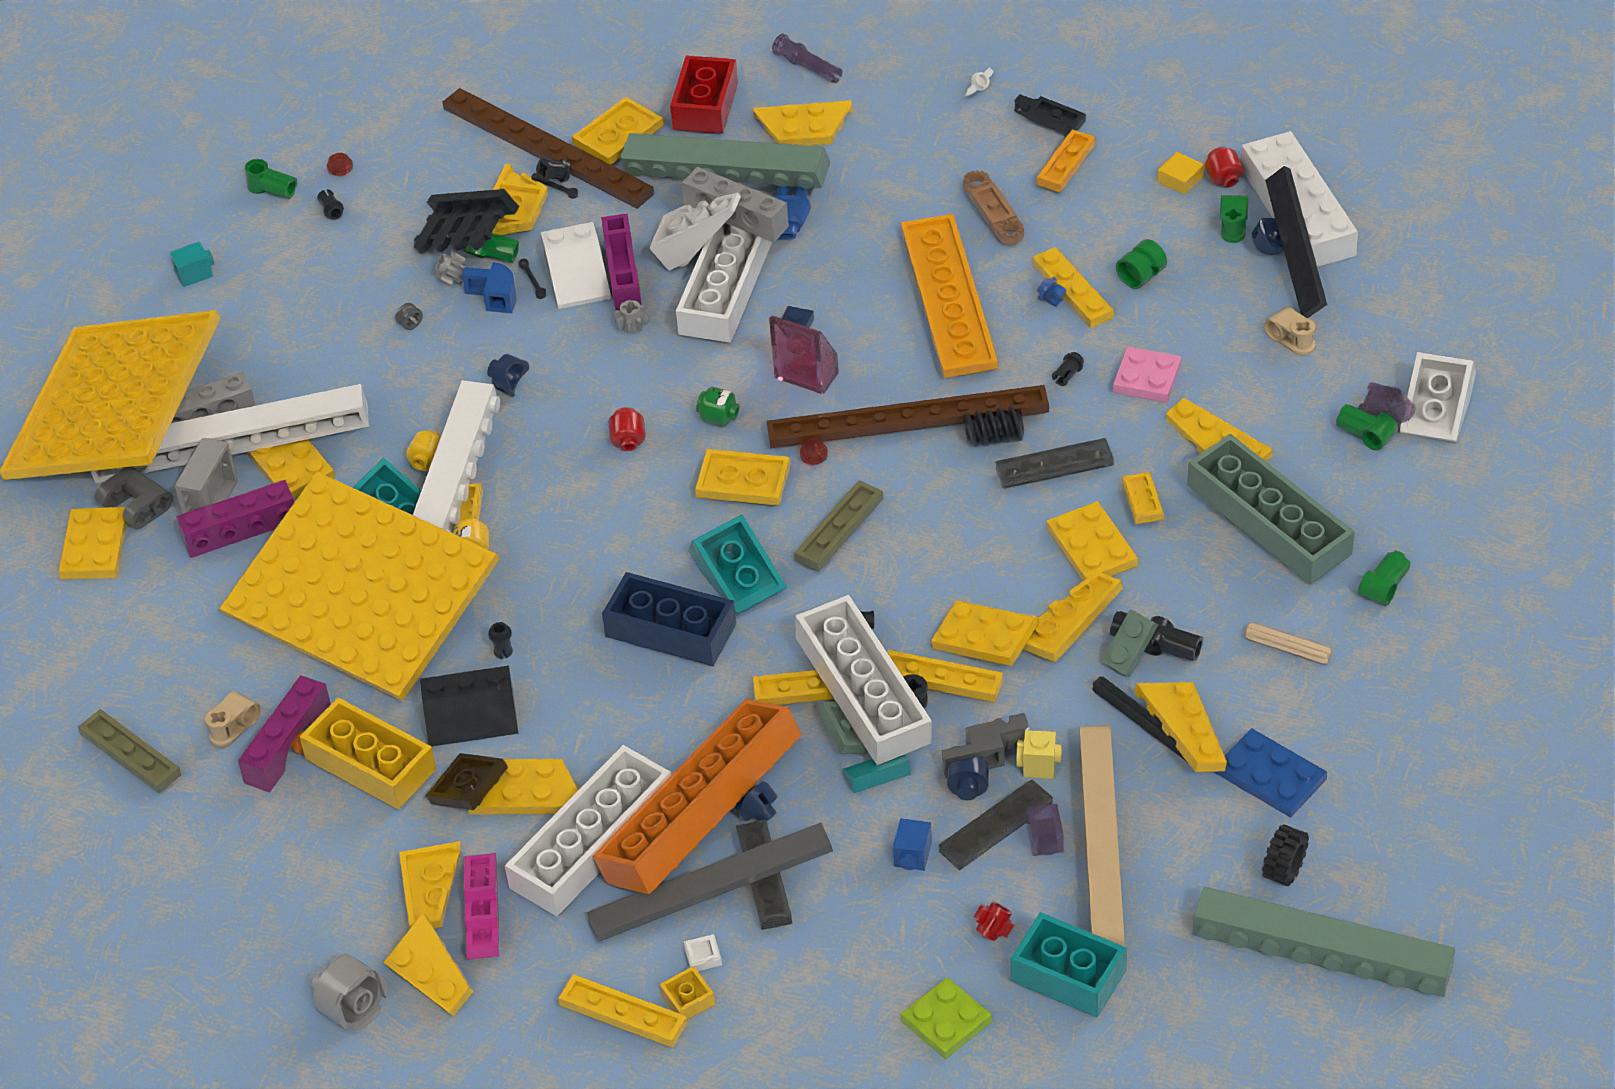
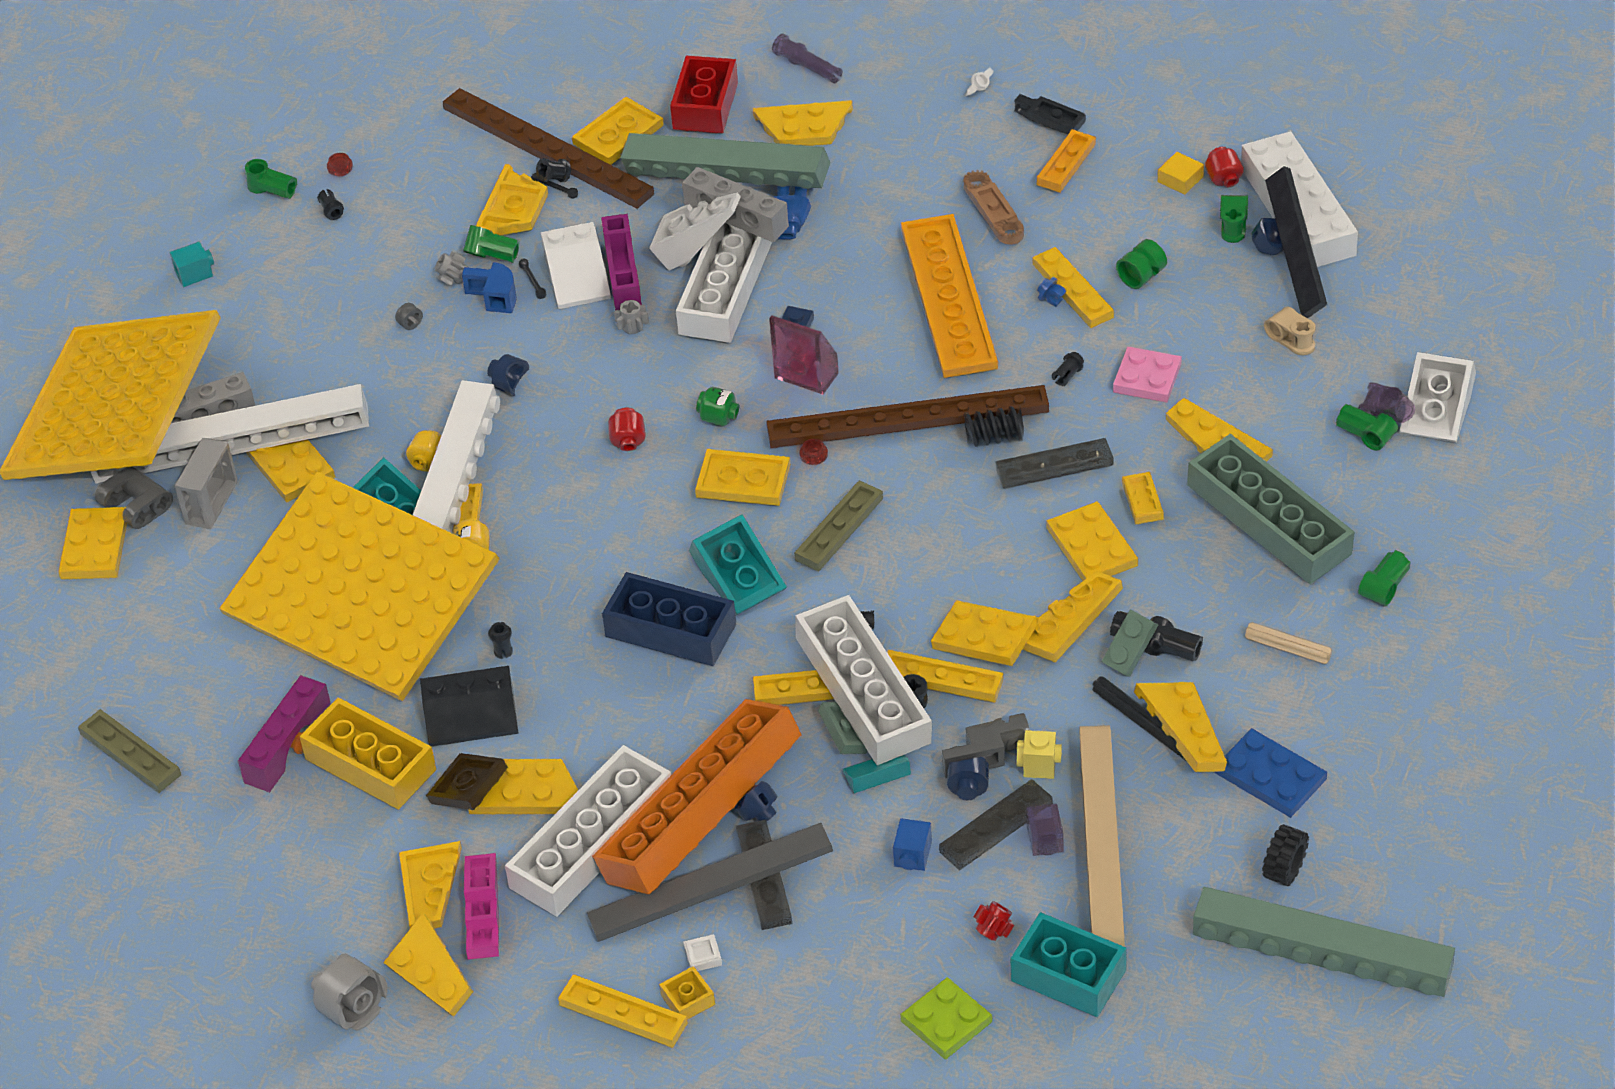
magenta brick [176,480,295,558] -> none
tan piece [205,691,261,747] -> none
black fence [414,189,520,254] -> none

